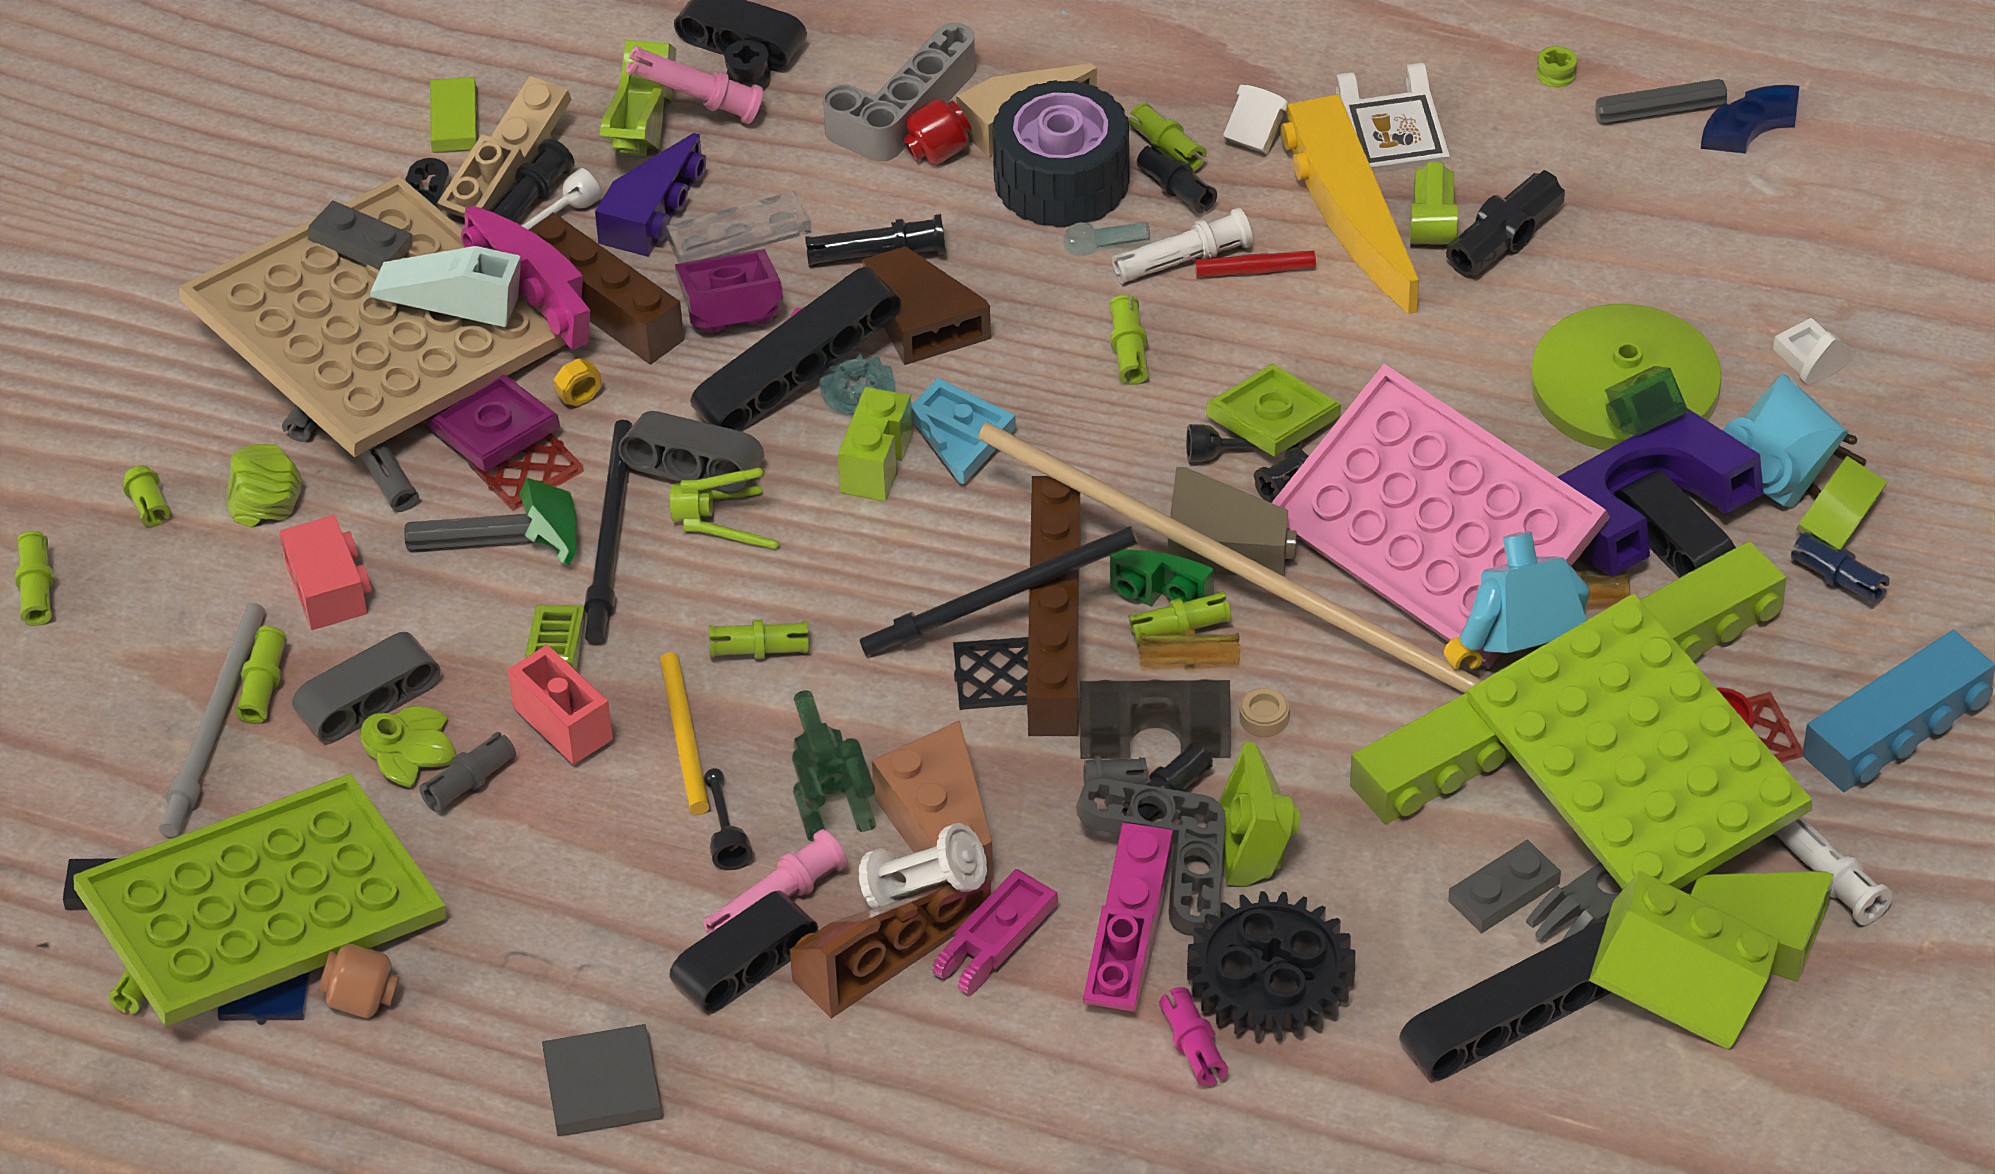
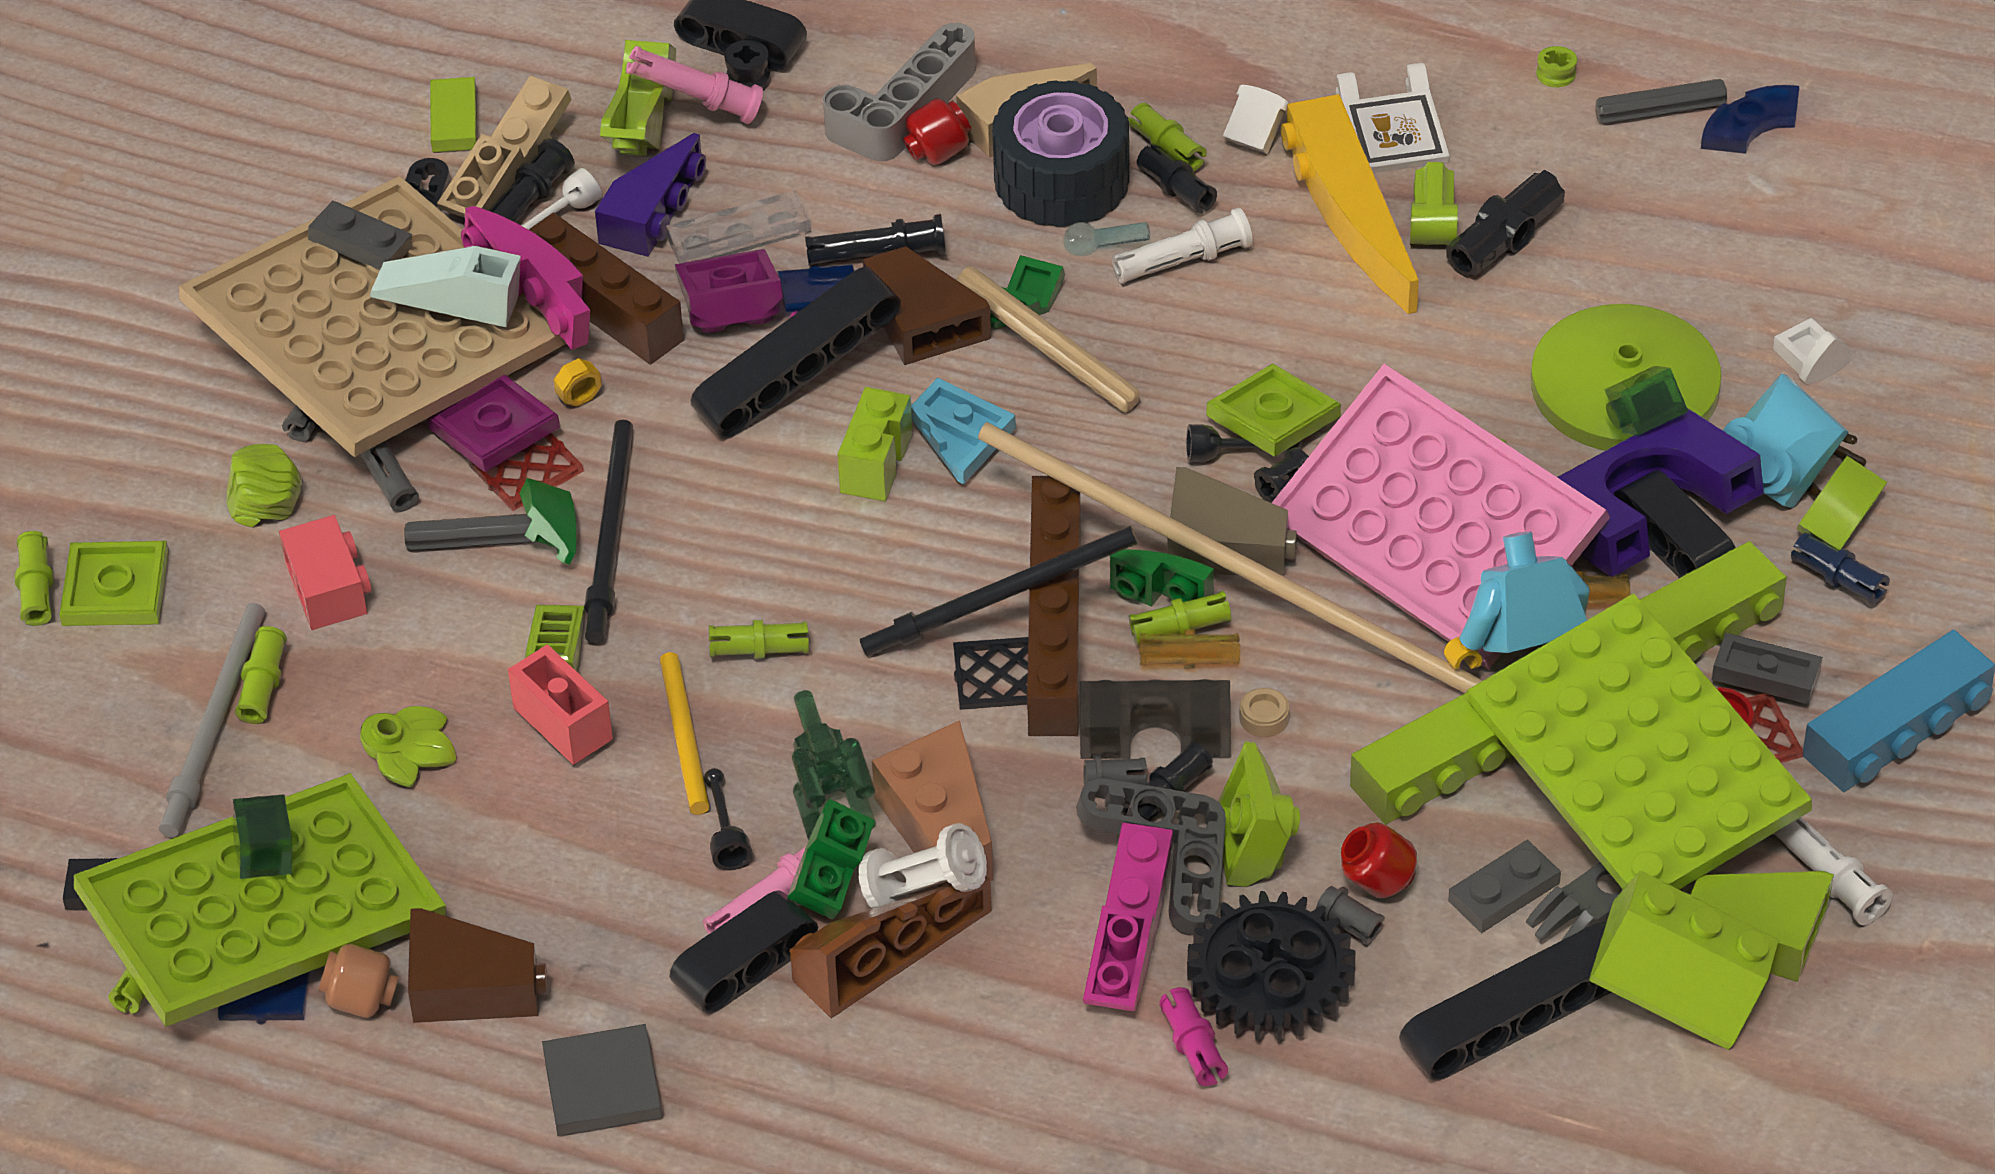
lime pin [122,465,171,527] -> none
dark grey beam [292,632,440,743] -> none
dark grey pin [420,732,516,812] -> none
dark grey beam [618,411,764,493] -> none
lime plant [670,468,779,549] -> none
clear light blue gear [820,353,895,415] -> none
dark pink hinge [932,869,1058,995] -> none
lime pin [1109,294,1149,385] -> none
red piece [1195,250,1316,278] -> none
none -> lime tile [59,541,169,626]
none -> clear green brick [233,794,292,879]
none -> reddish brown slope [408,908,548,1023]
none -> clear blue piece [777,265,854,312]
none -> green slope [787,798,875,920]
none -> tan axle [956,266,1141,413]
none -> green slope [990,255,1066,329]
none -> dark grey pin [1316,886,1385,945]
none -> red head [1341,822,1417,898]
none -> dark grey plate [1711,633,1823,704]

